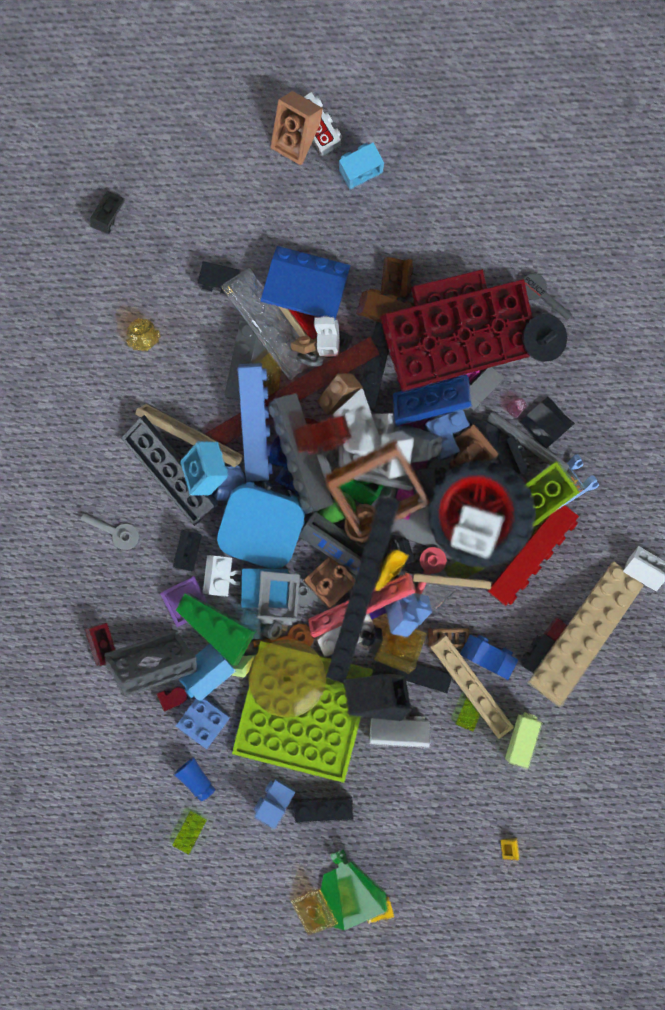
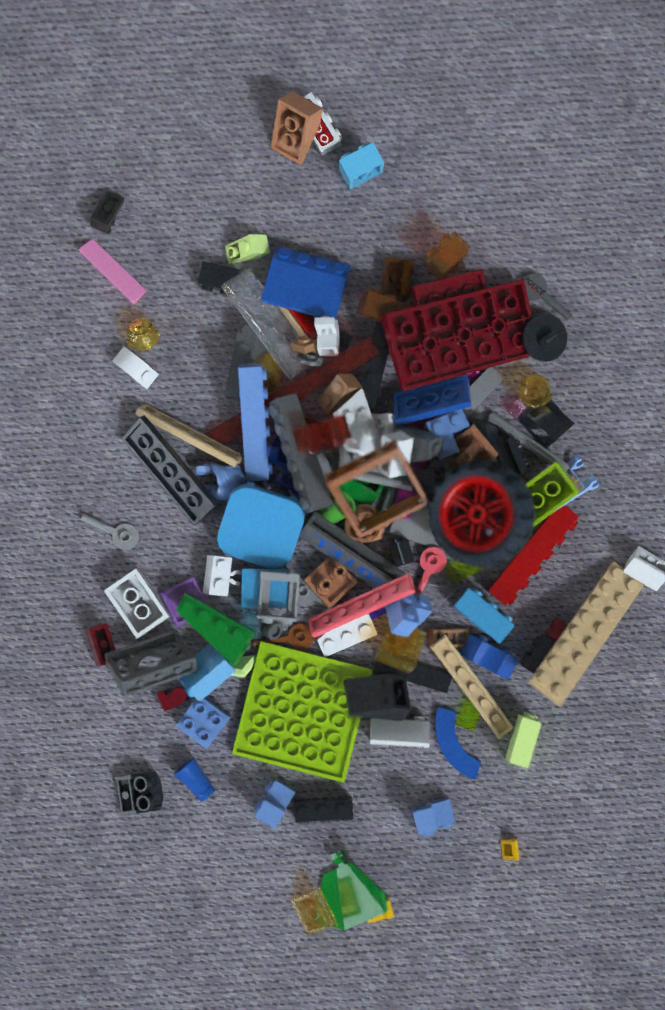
clear neon green tile [172,811,207,855] -> none
black bracket [173,530,202,571] -> none
medium azure brick [180,442,228,495] -> none
clear yellow dish [248,639,326,717] -> none
black plate [326,495,401,684] -> none
black tile [361,626,383,655] -> none
yellow slope [375,550,408,591] -> none
tan tile [412,573,491,589] -> none
white slope [452,506,503,557] -> none
none -> bright pink slope [78,239,147,304]
none -> white brick [104,569,171,639]
none -> white brick [112,347,159,389]
none -> black slope [114,771,163,815]
none -> yellowish green slope [225,234,270,264]
none -> medium blue brick [411,797,455,837]
none -> clear orange brick [425,231,471,280]
none -> blue tile [435,706,481,780]
none -> dark azure brick [452,588,515,644]
none -> clear yellow cap [517,374,553,407]

